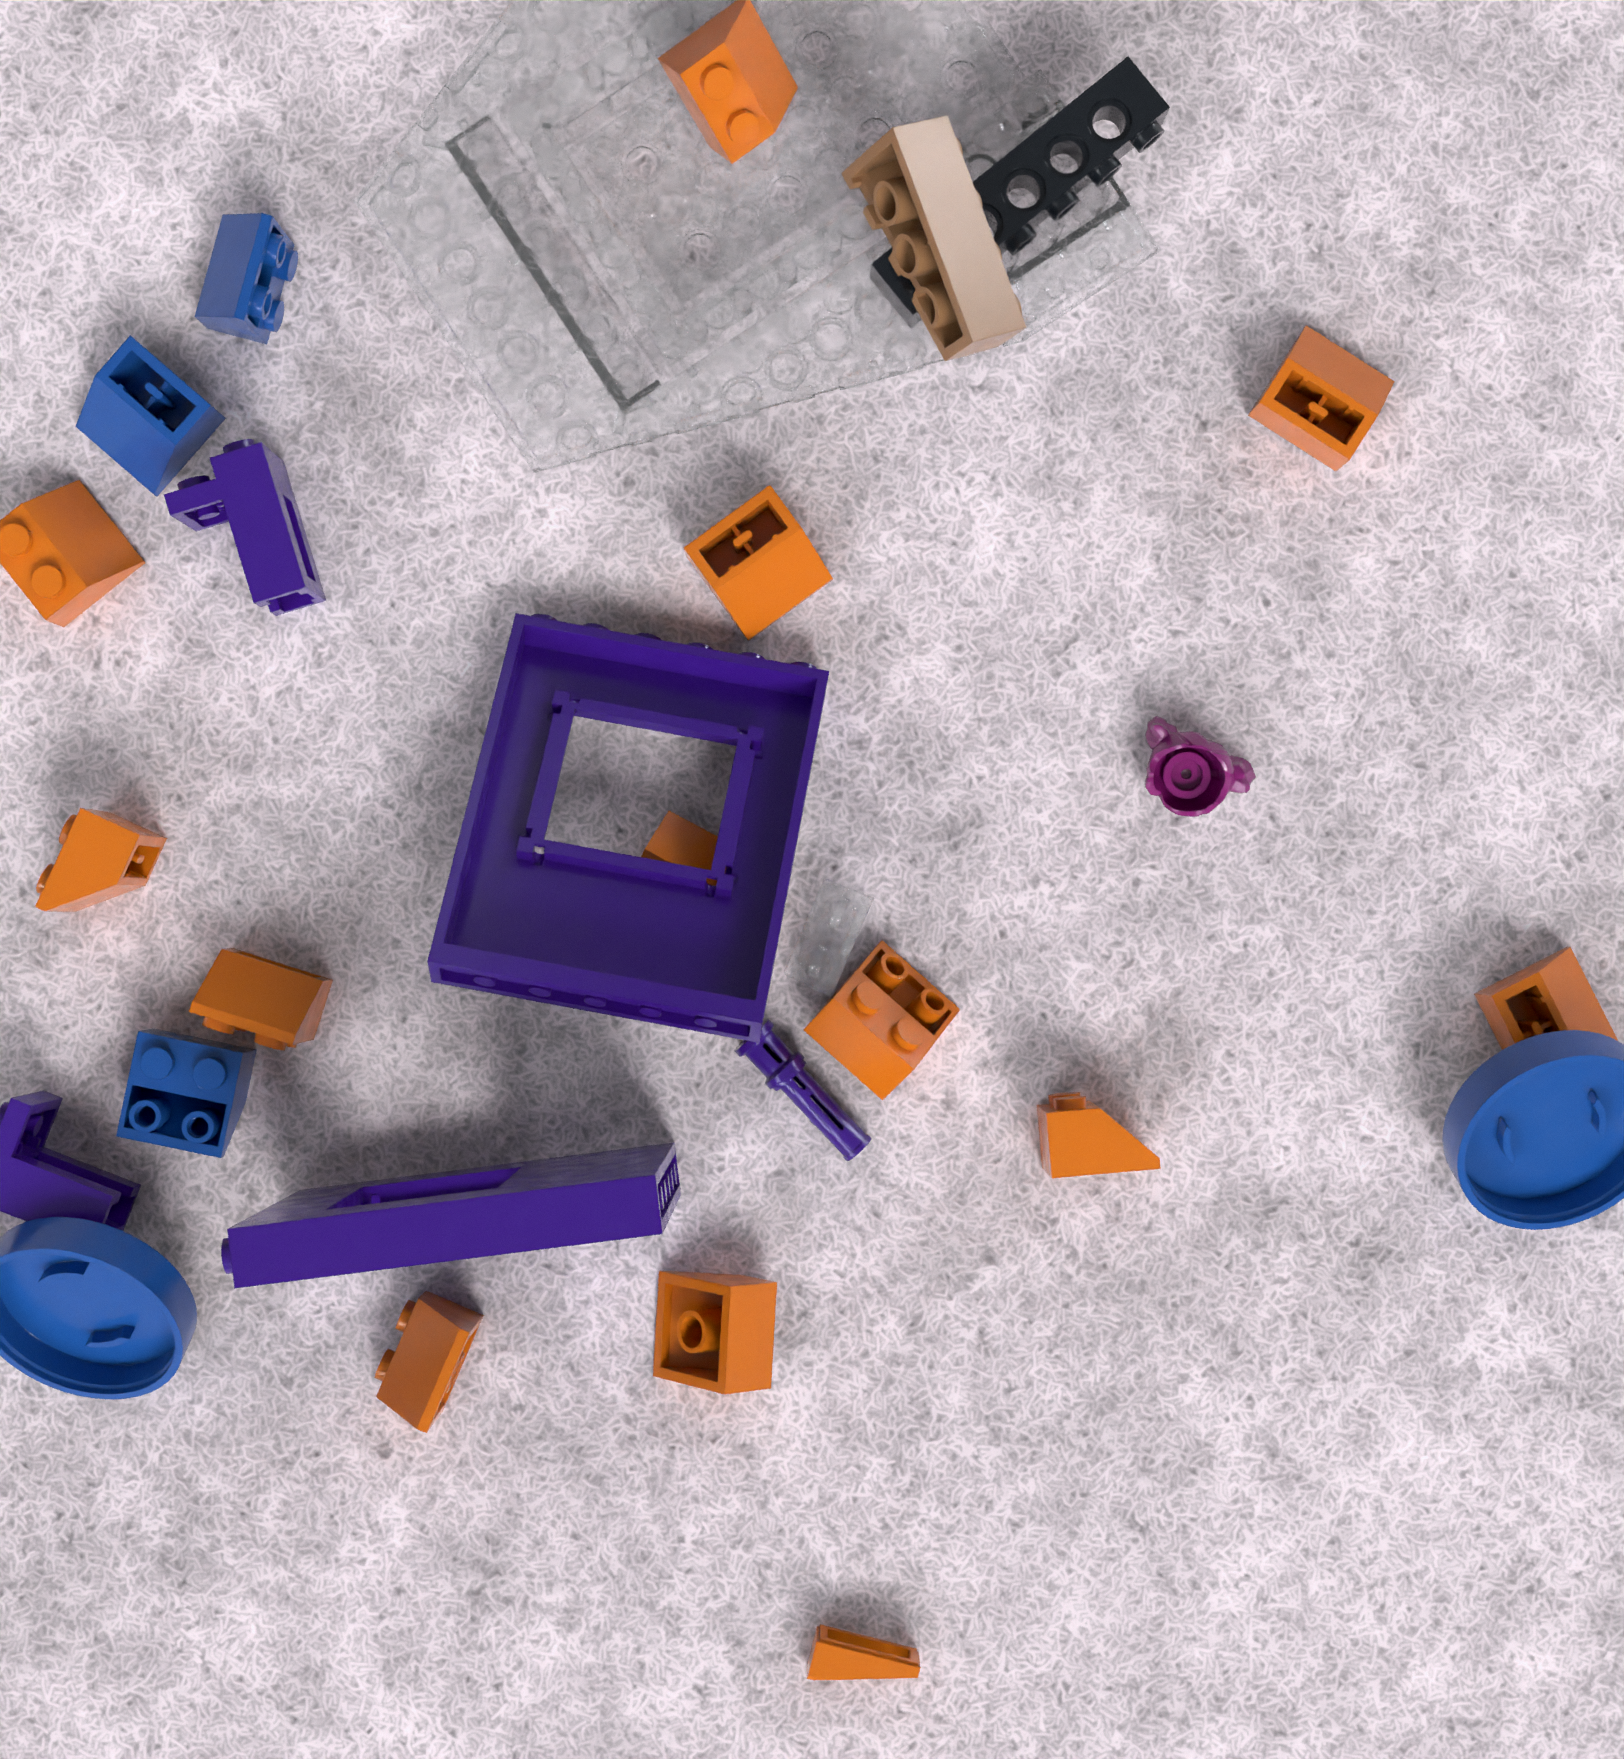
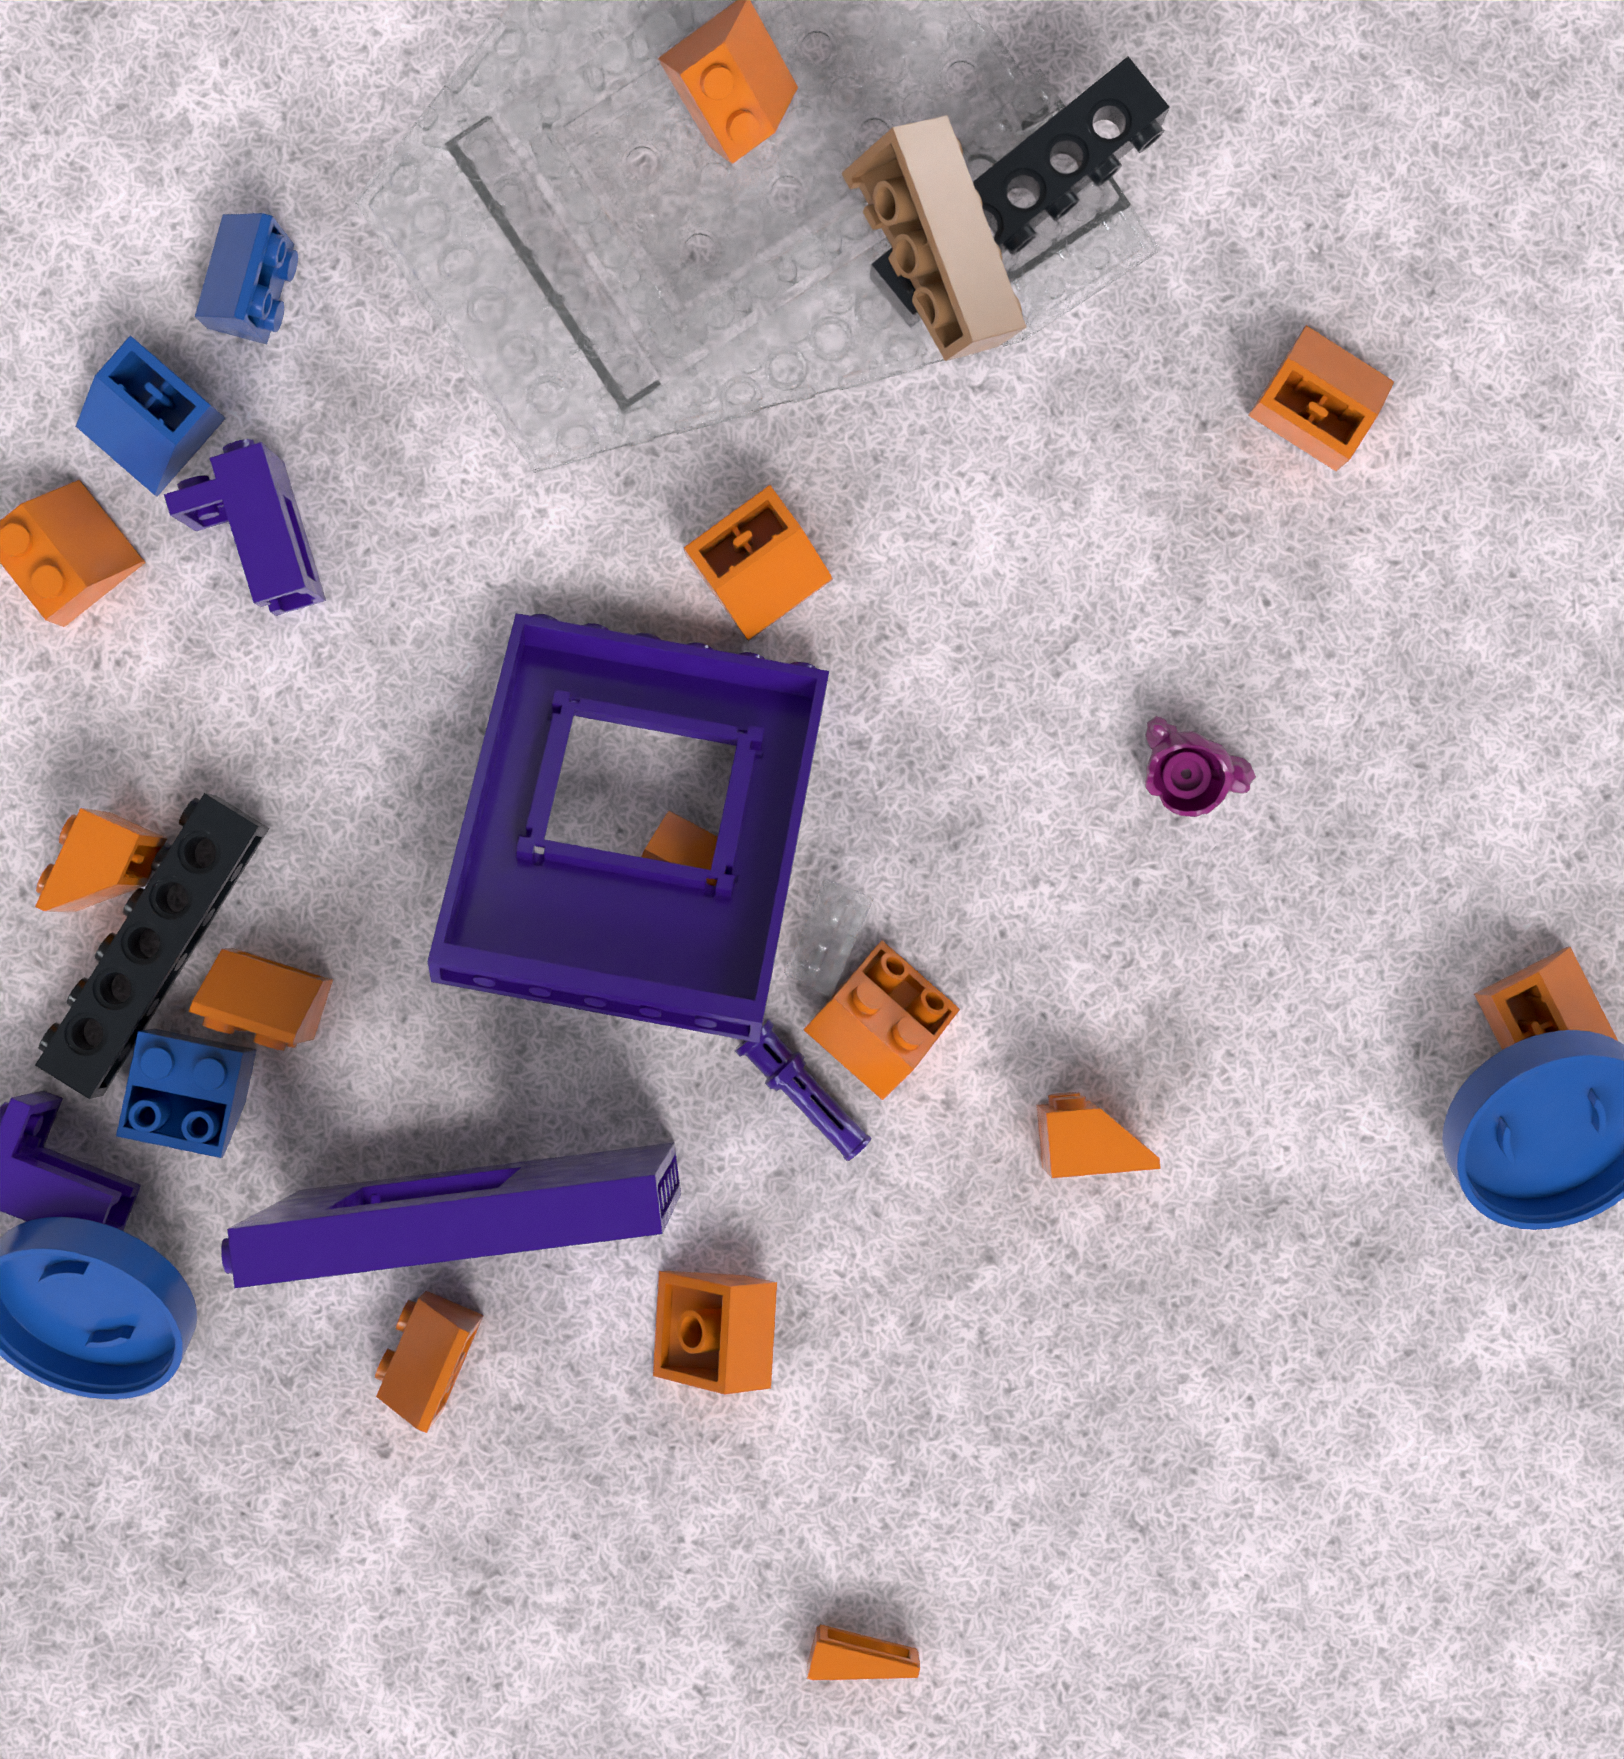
none -> black brick [35,793,270,1099]

